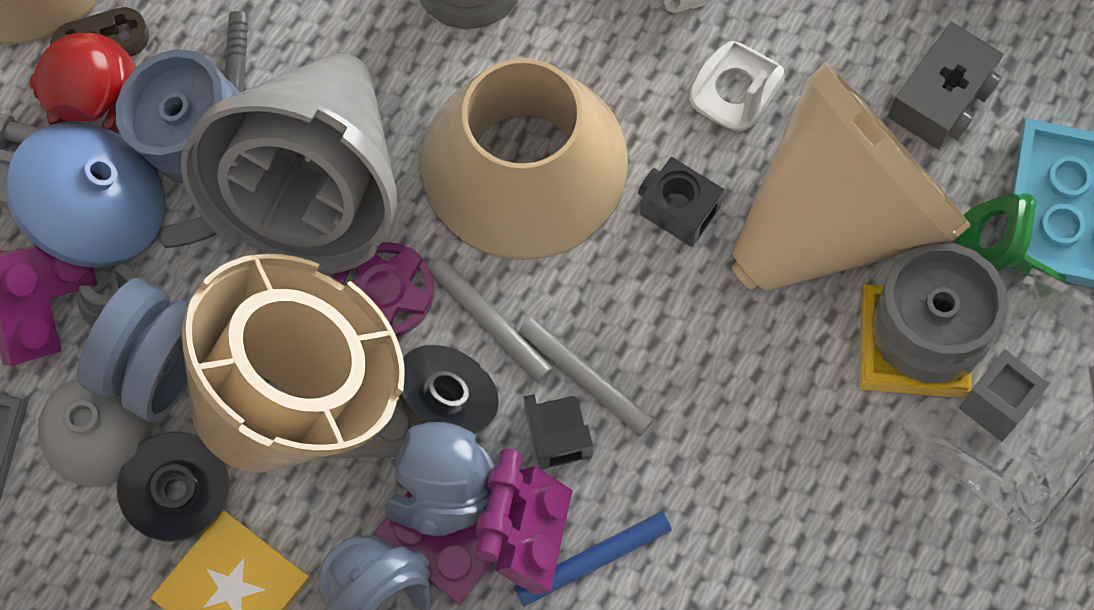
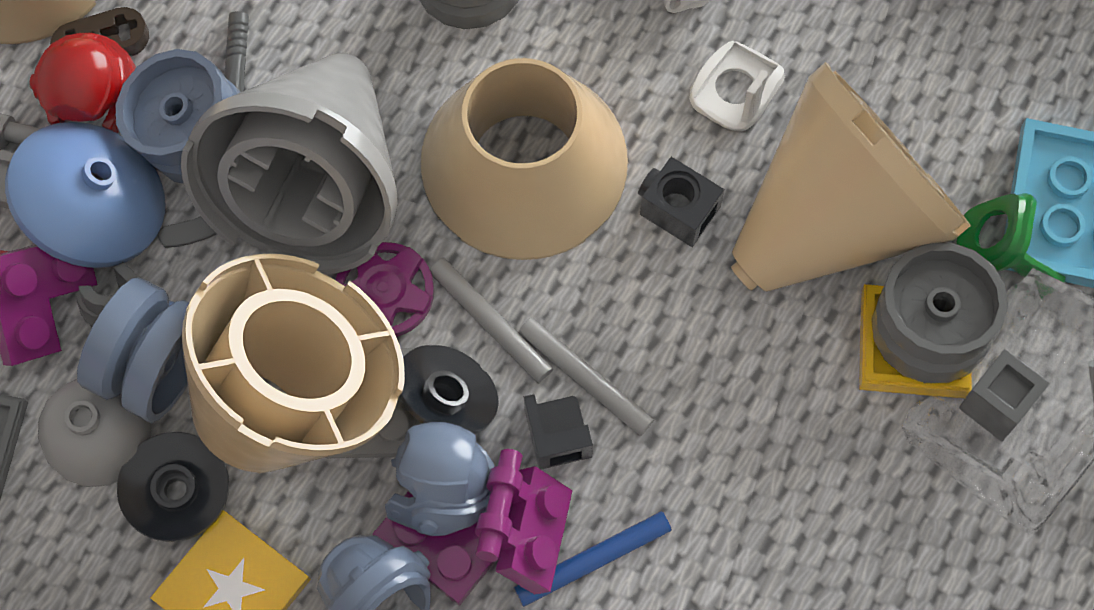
dark grey brick [887,21,1004,150] -> none

